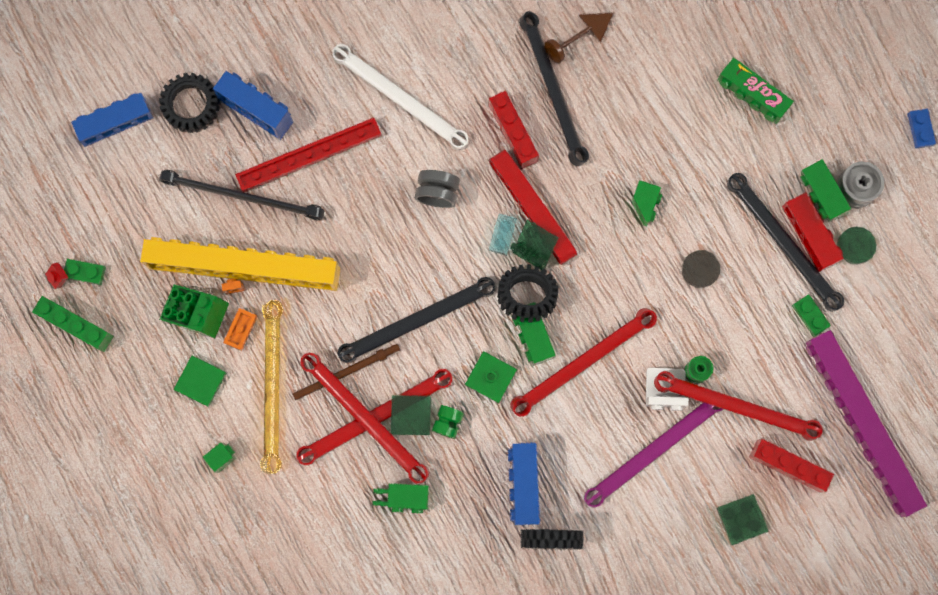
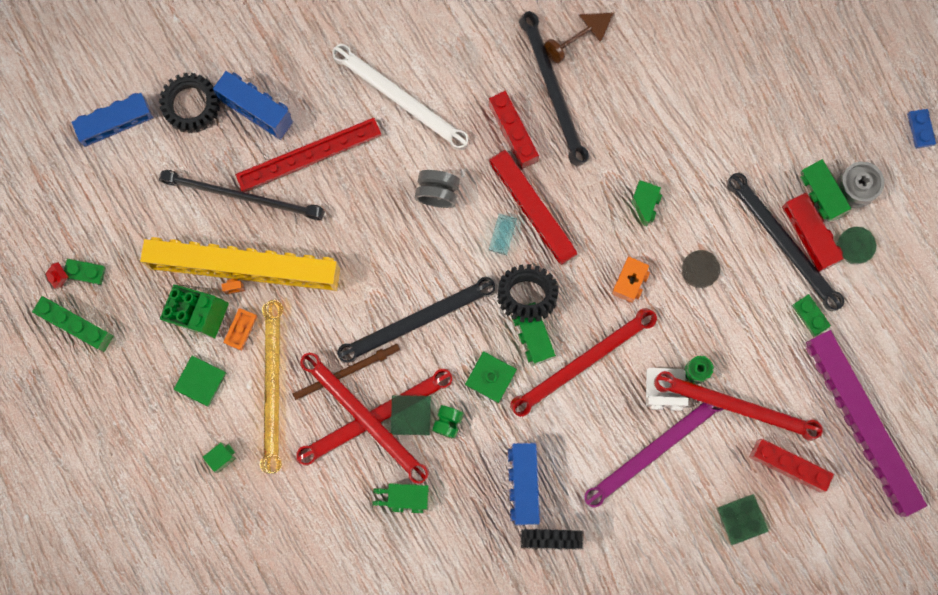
clear green hinge [510,219,559,270] -> none
green brick [717,57,794,124] -> none
none -> orange brick [611,256,650,303]

